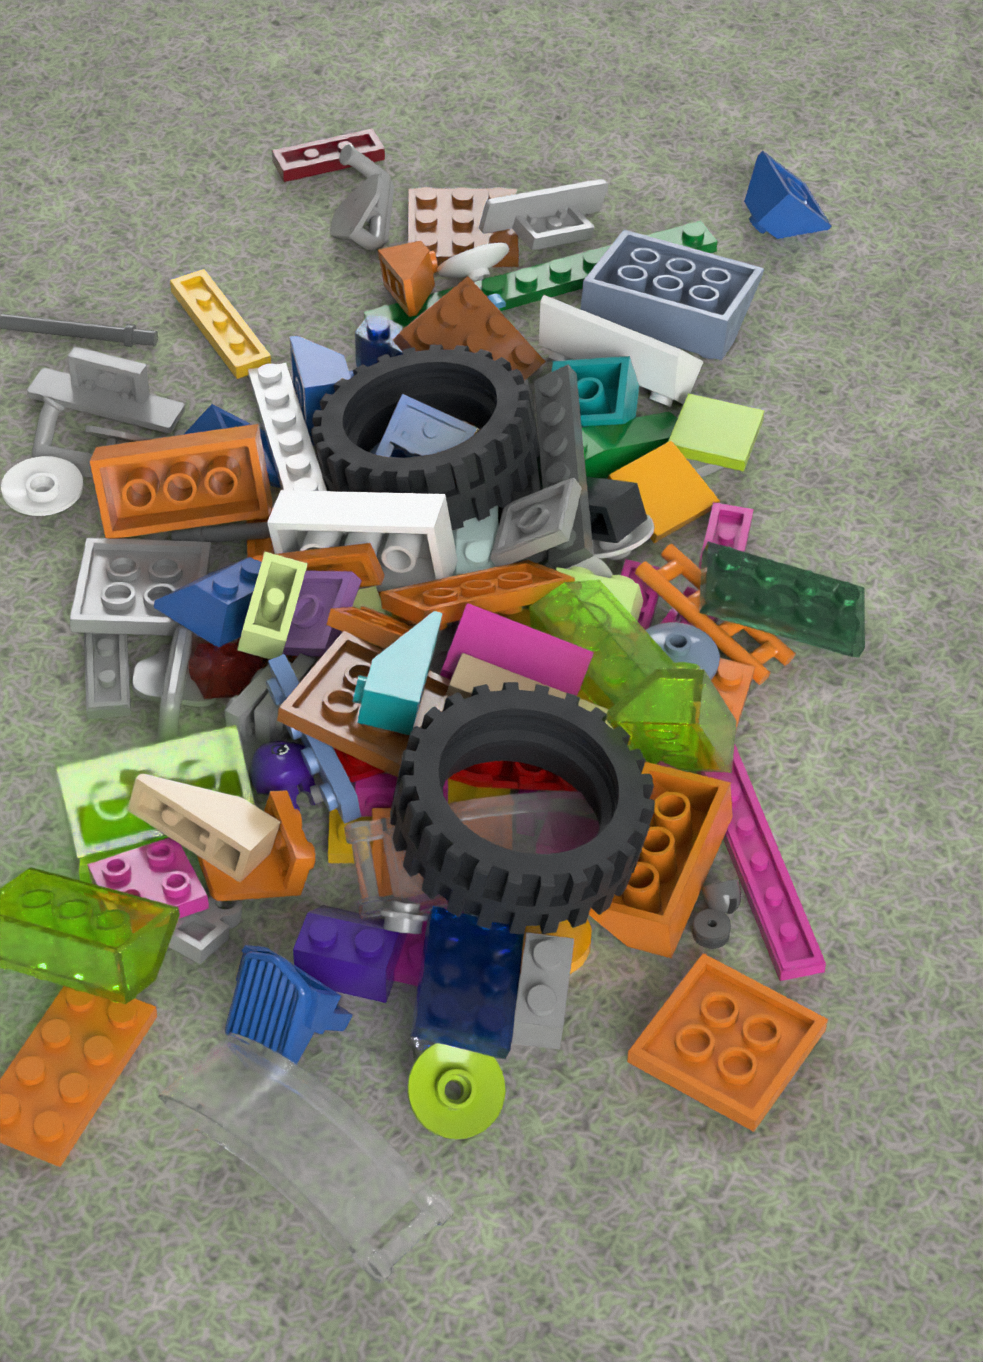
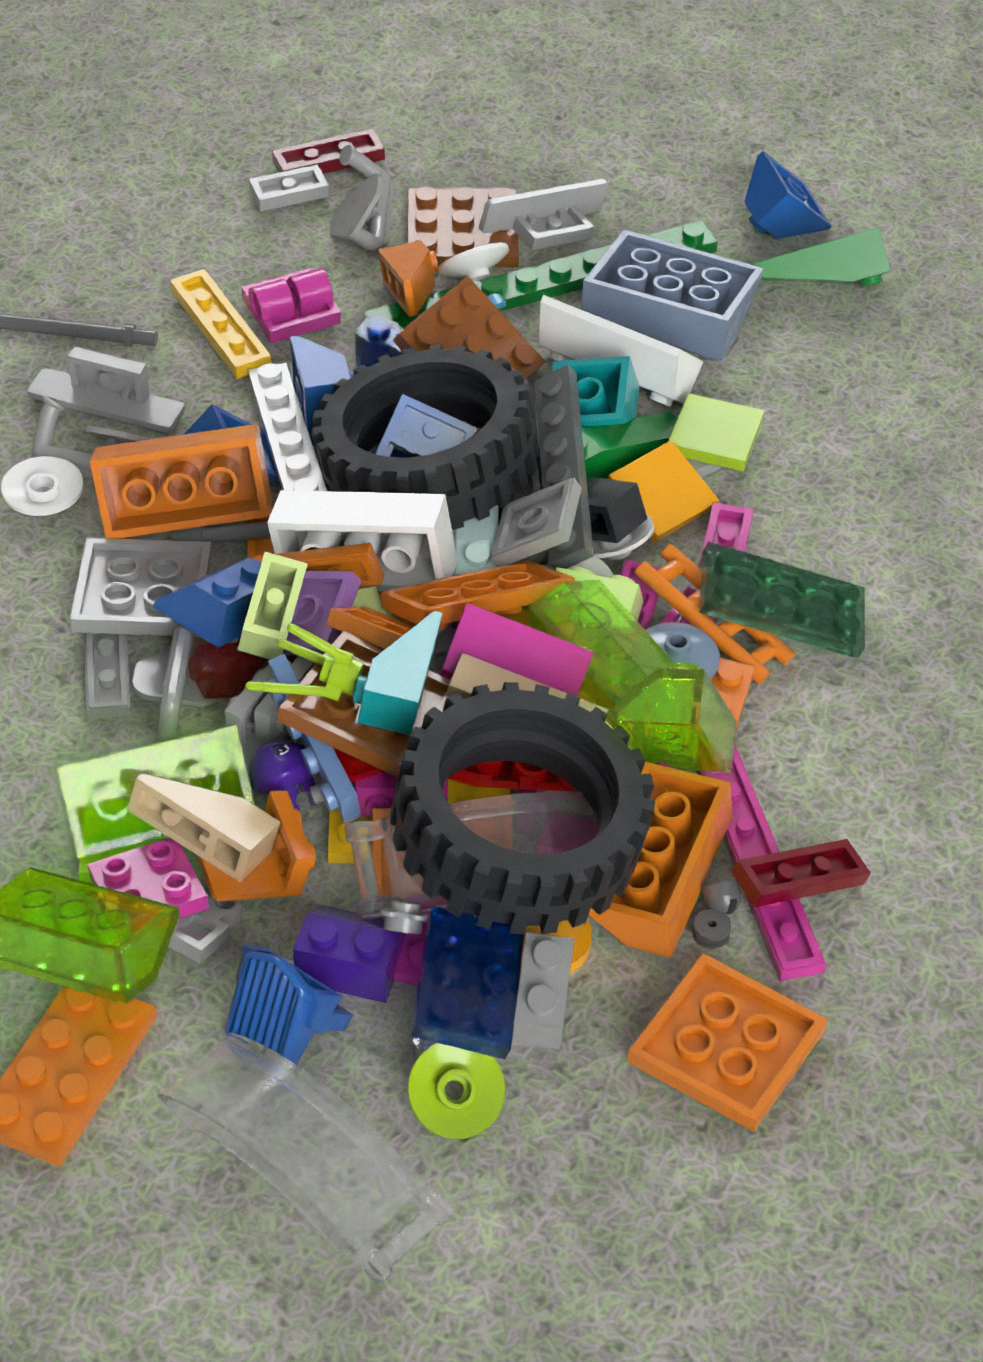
none -> dark pink plate [242,268,341,344]
none -> lime plant [245,623,365,701]
none -> light grey plate [249,164,329,212]
none -> dark red plate [731,839,871,908]
none -> wedge [751,227,890,288]

